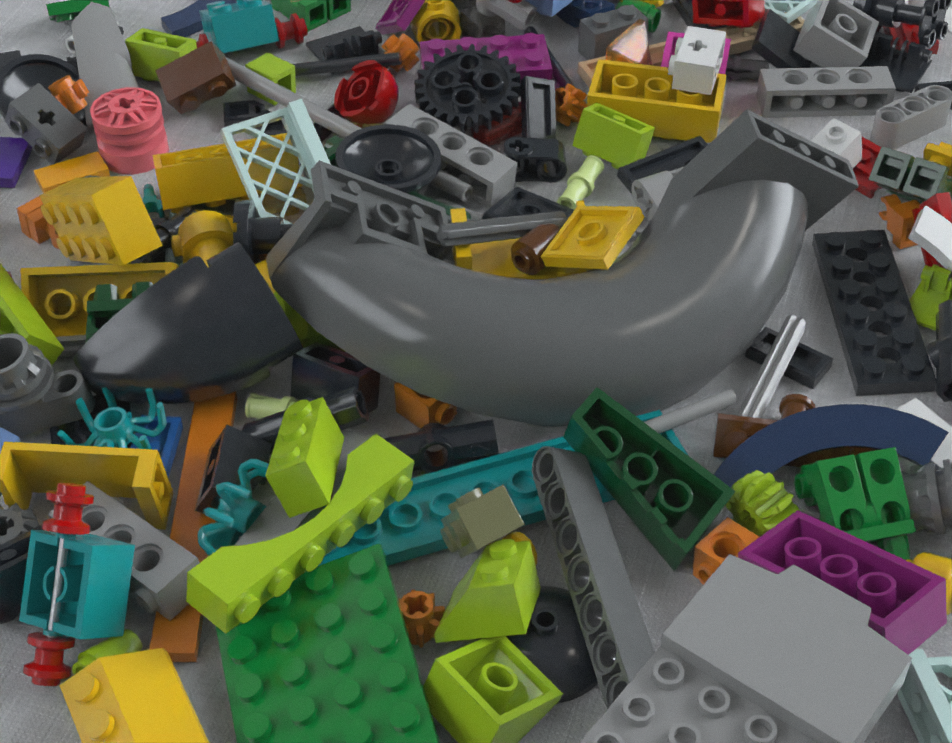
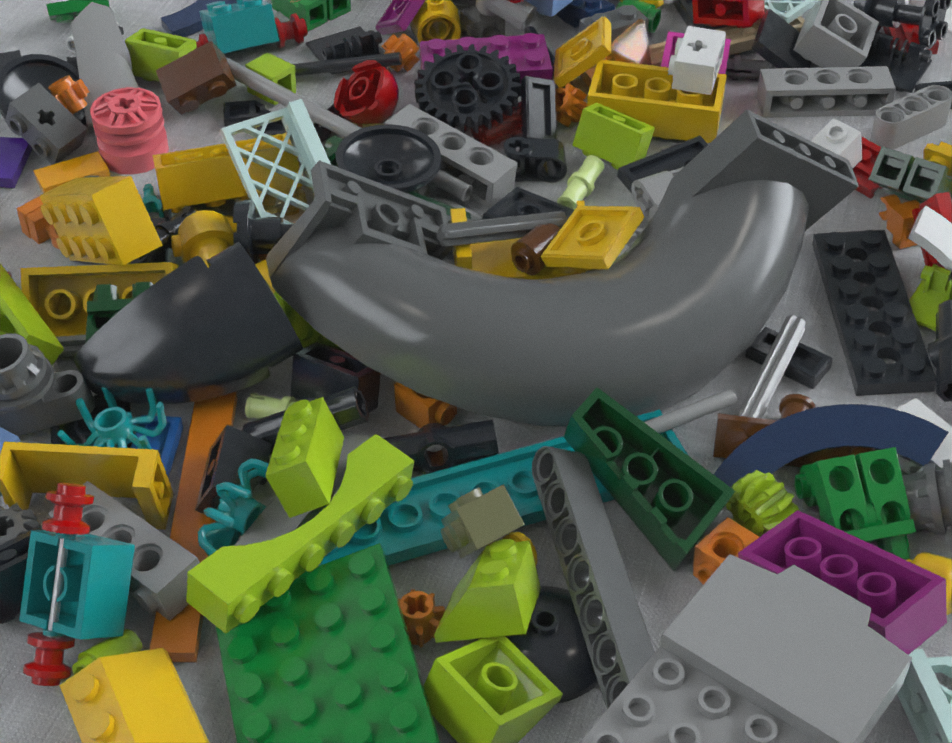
none -> yellow tile [553,16,611,88]

